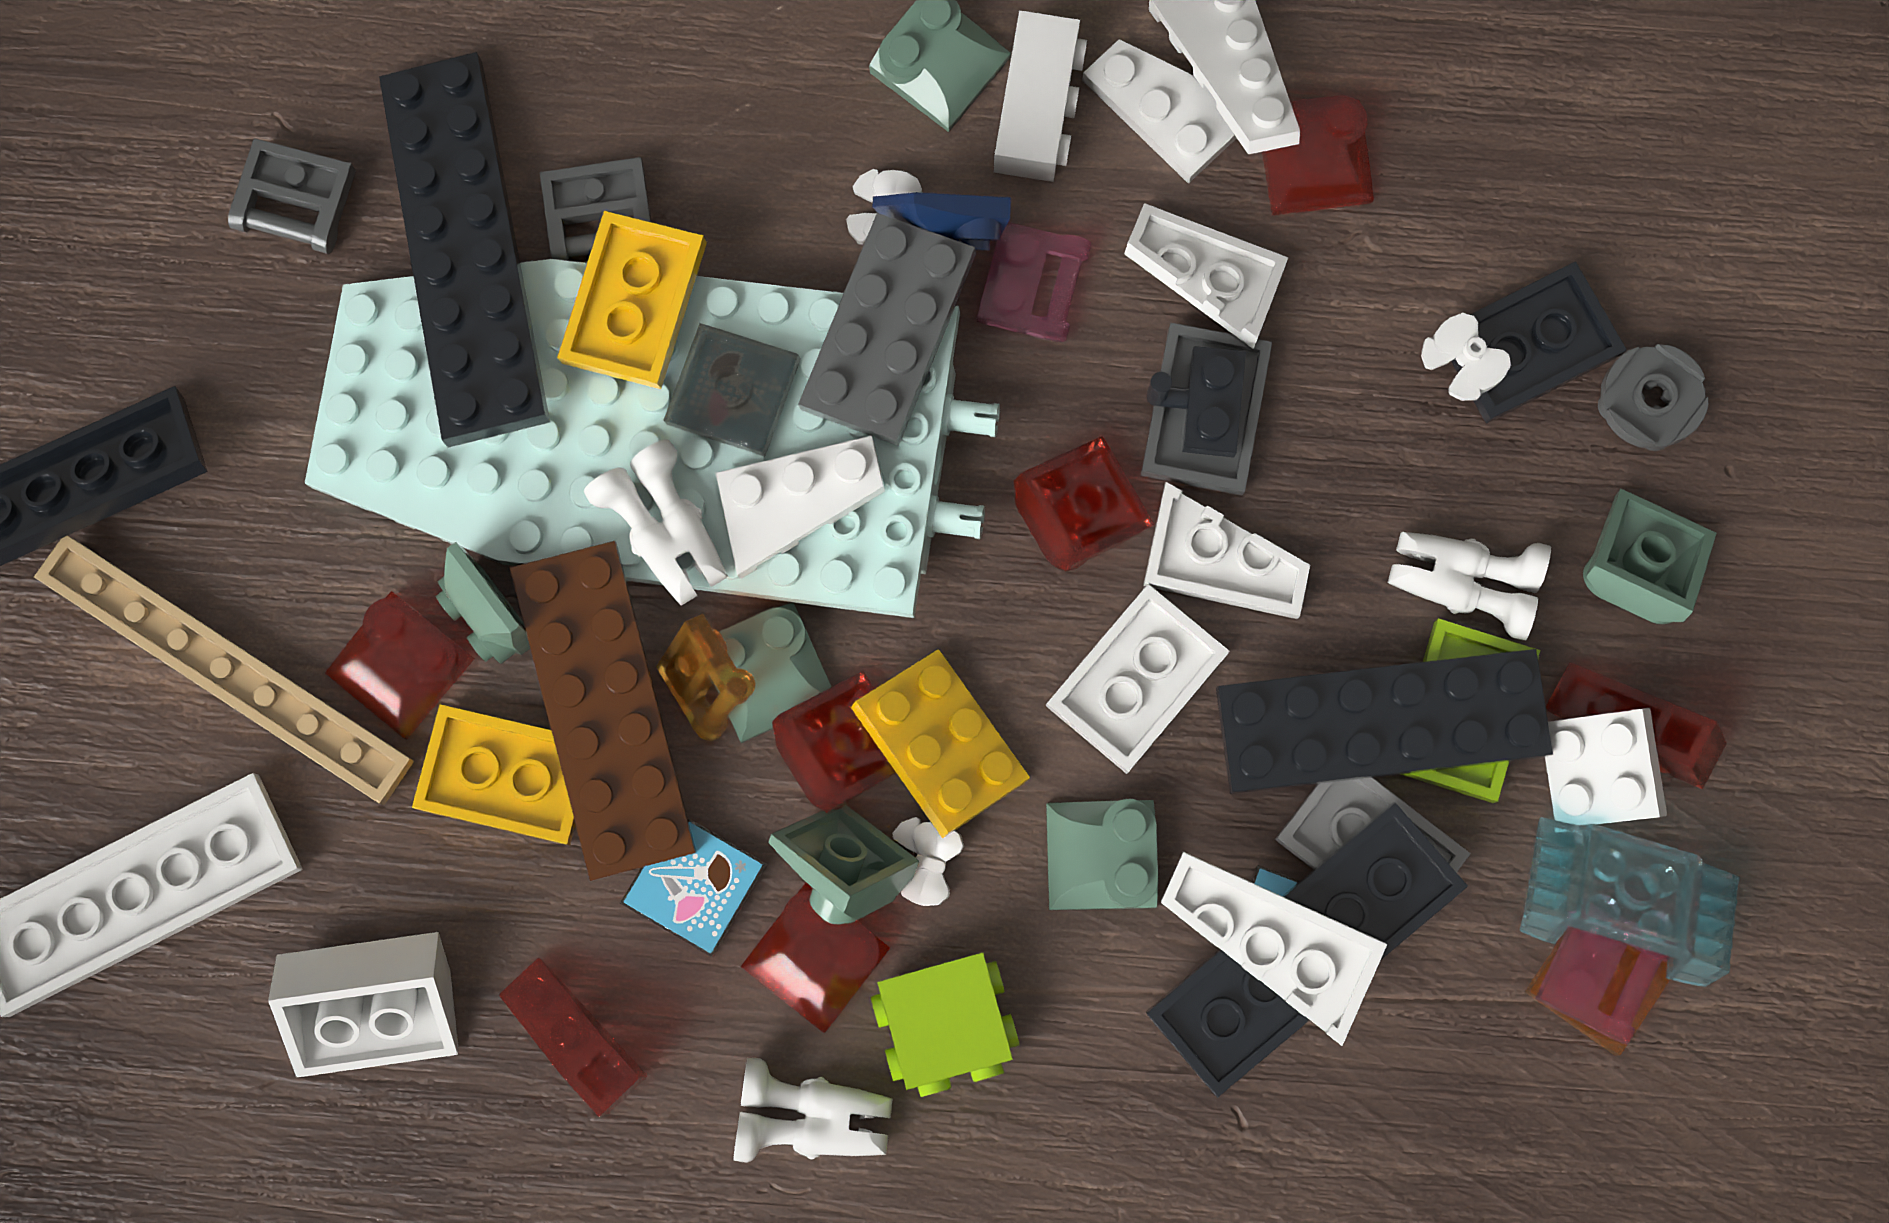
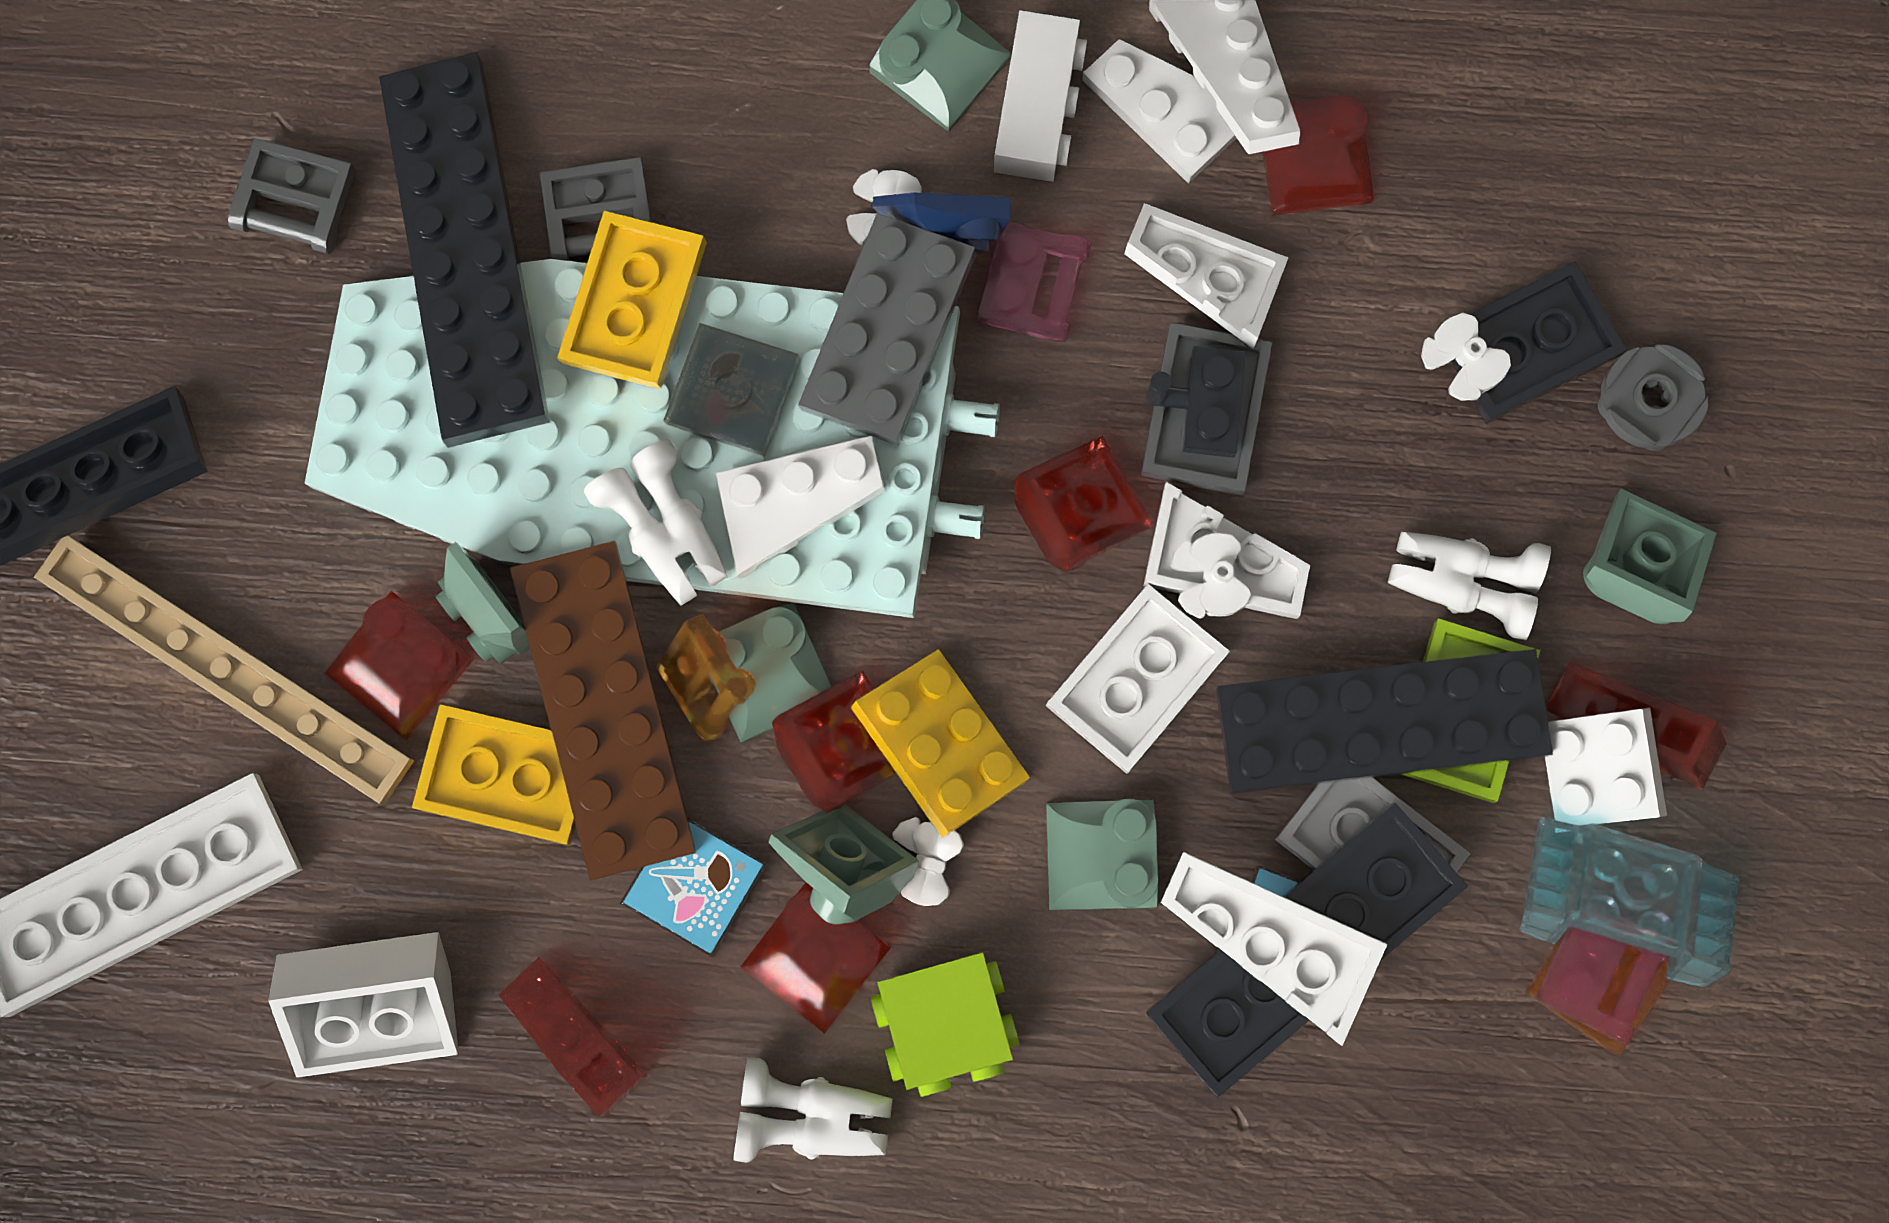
none -> white piece [1171,533,1251,619]

